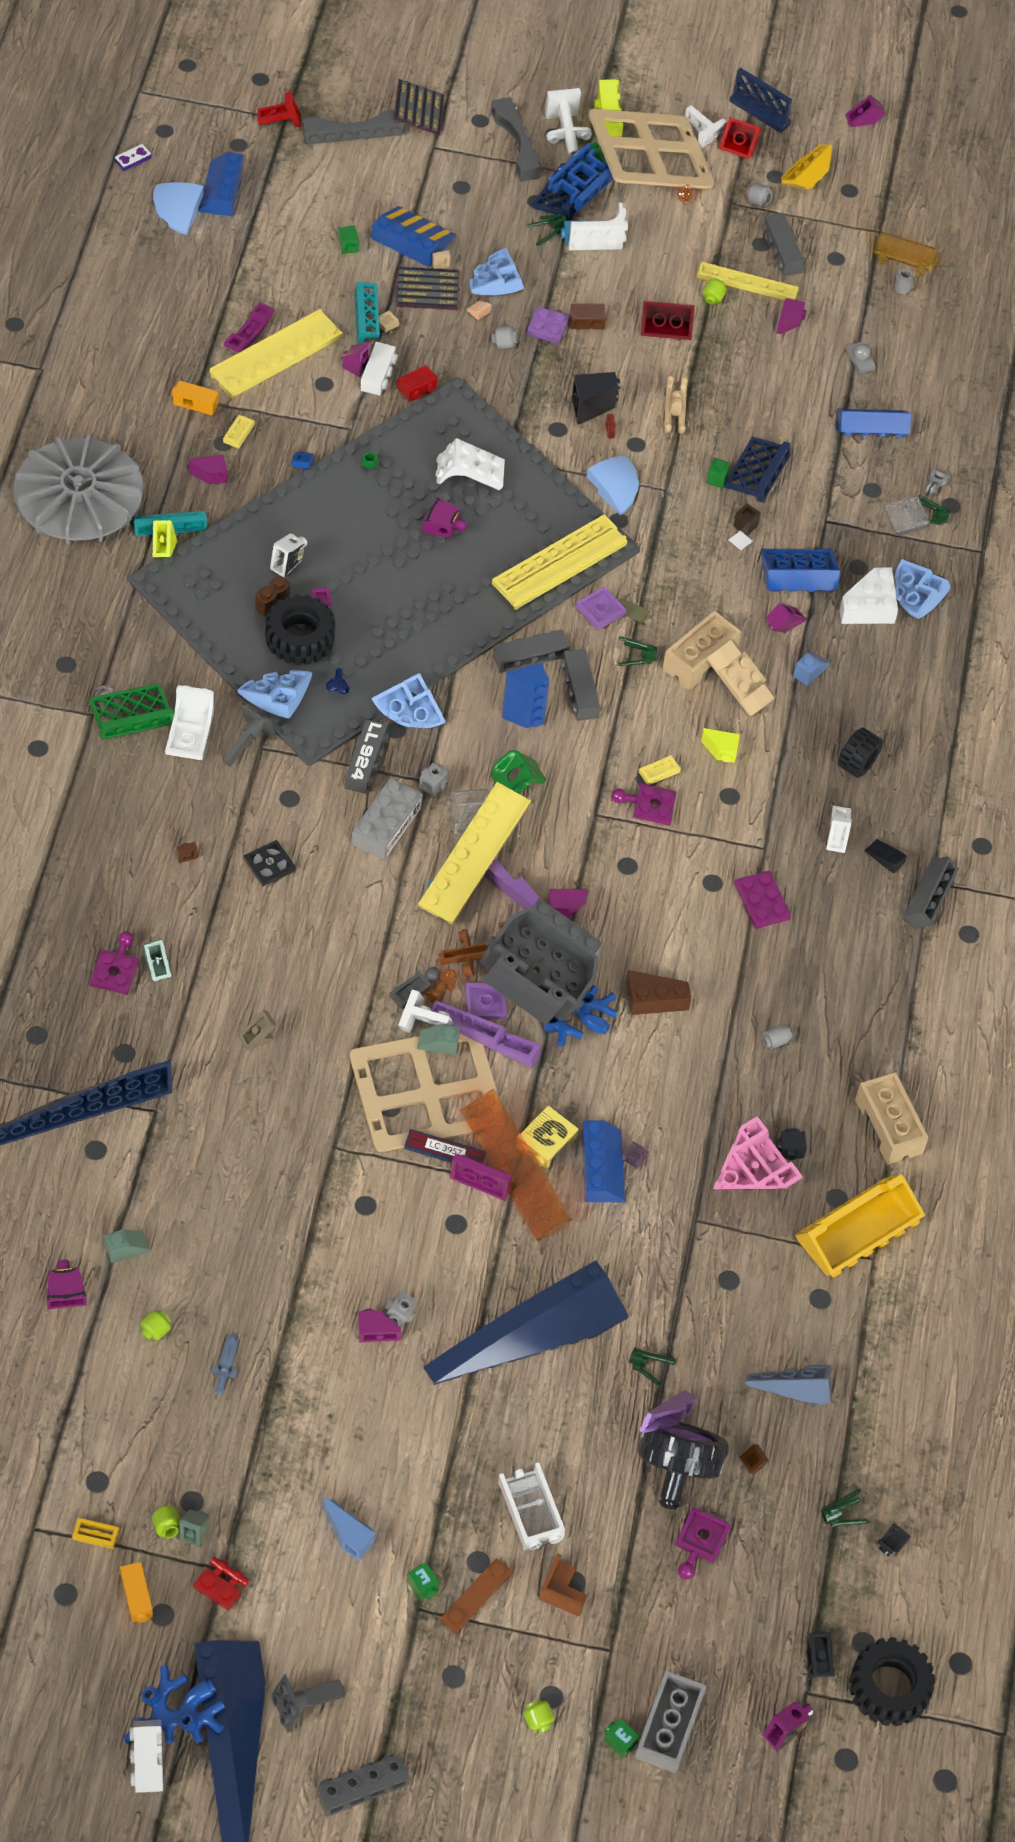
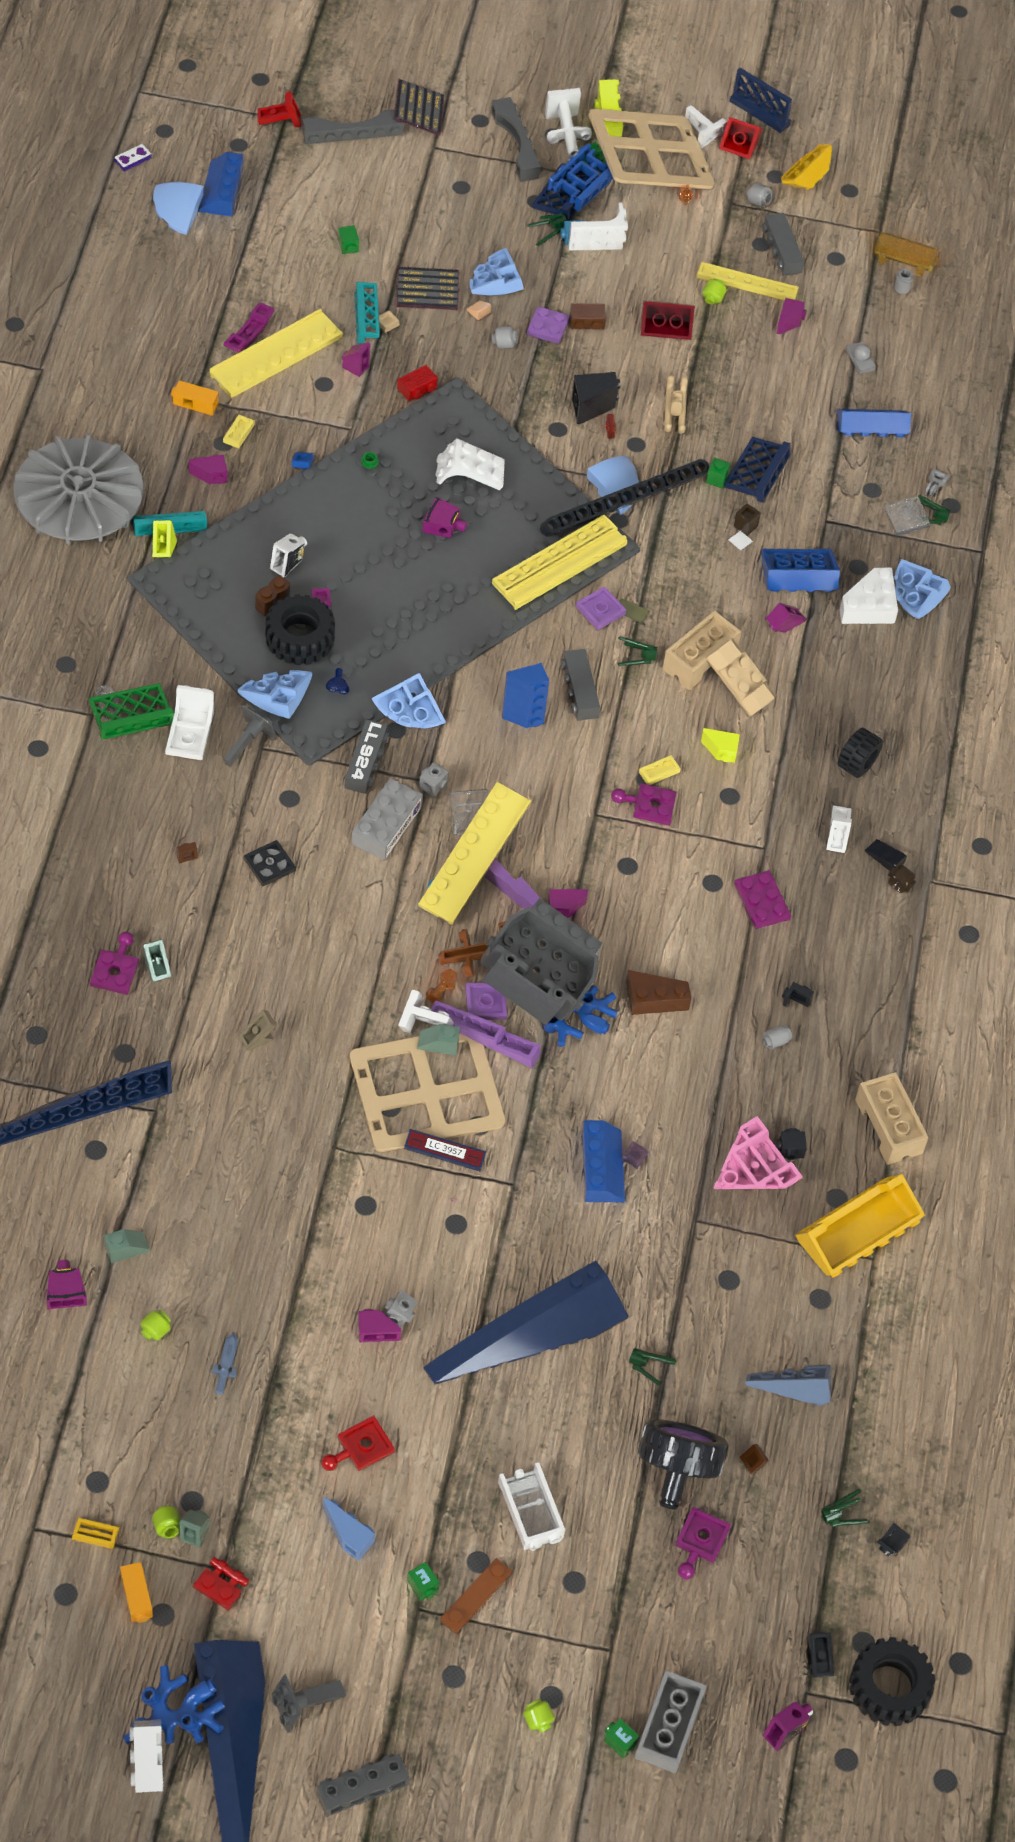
white brick [361,342,398,396] -> none
blue slope [372,206,456,267] -> none
dark grey plate [389,967,440,1009] -> none
tan plate [431,250,450,269] -> none
magenta plate [450,1153,511,1201] -> none
clear orange plate [460,1089,572,1241] -> none
green piece [492,750,546,794] -> none
dark grey brick [493,629,570,673] -> none
light yellow panel [517,1106,579,1169] -> none
dark orange panel [539,1554,587,1617] -> none
medium lavender slope [639,1390,698,1433] -> none
medium blue slope [793,653,830,686] -> none
magenta slope [845,95,886,127] -> none
dark grey brick [904,856,959,928] -> none
none -> red plate [321,1415,395,1472]
none -> black beam [540,459,709,537]
none -> black bracket [782,982,814,1007]
none -> dark brown head [888,865,916,893]

